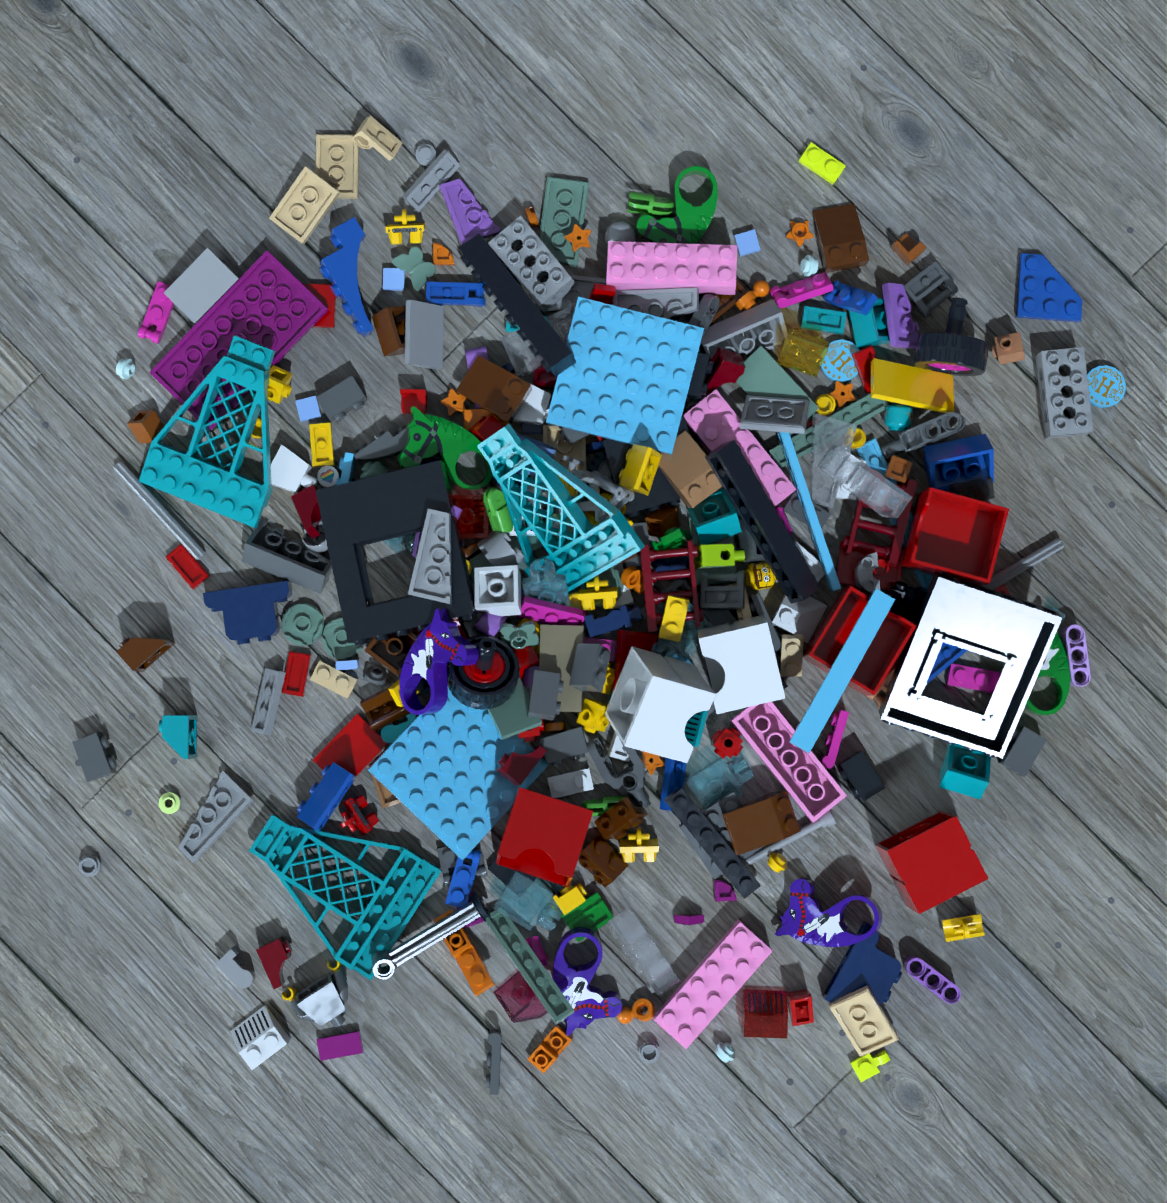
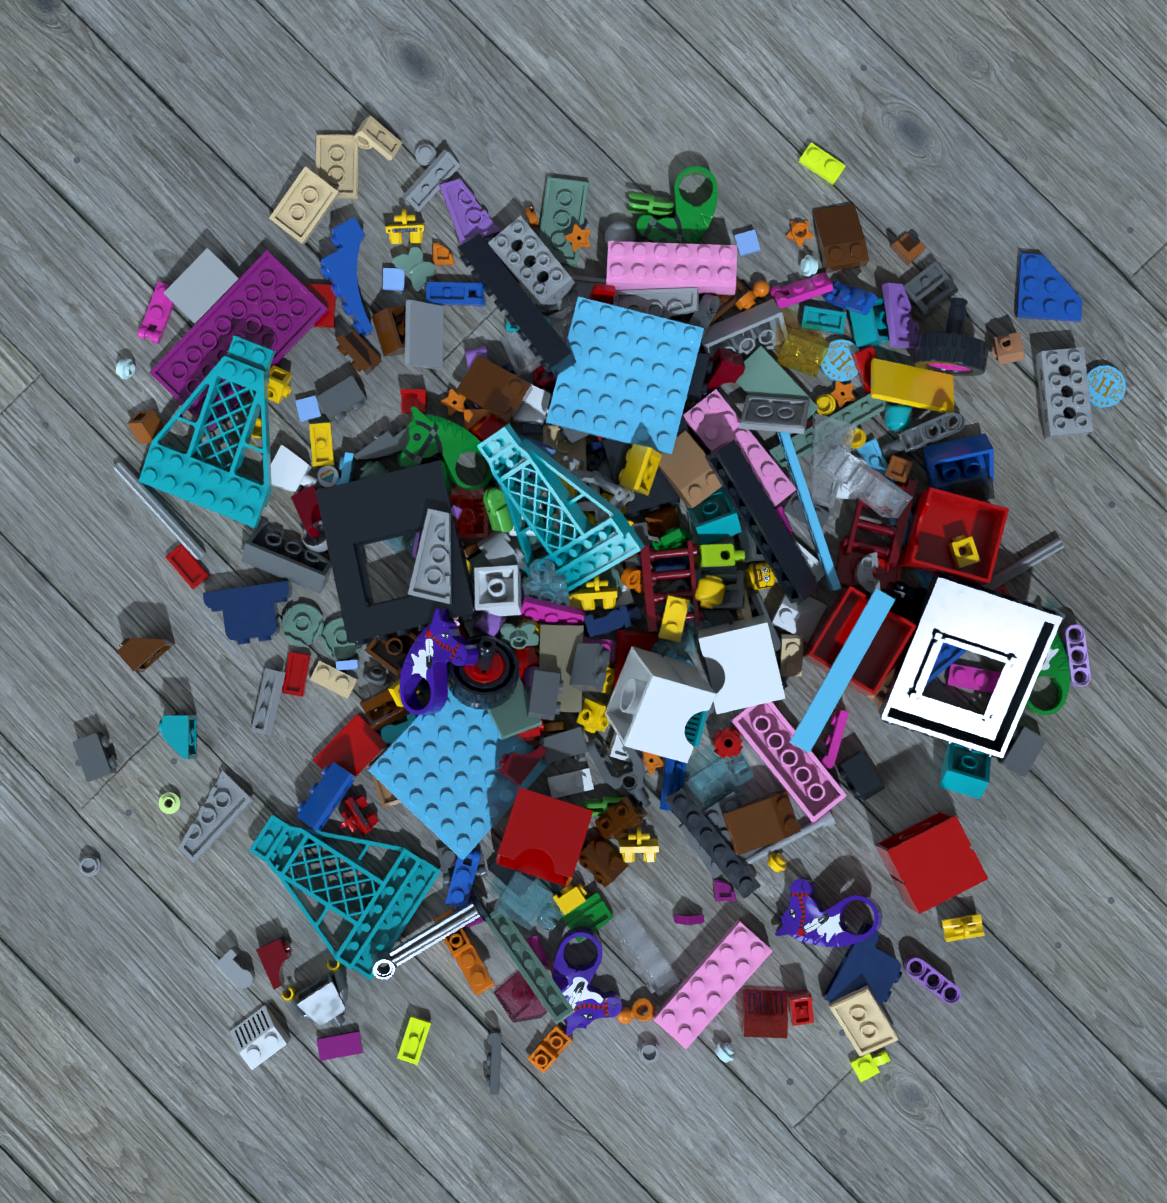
none -> reddish brown bracket [335,330,382,375]
none -> neon yellow plate [397,1015,432,1065]
none -> yellow head [695,575,726,609]
none -> yellow brick [948,534,980,569]

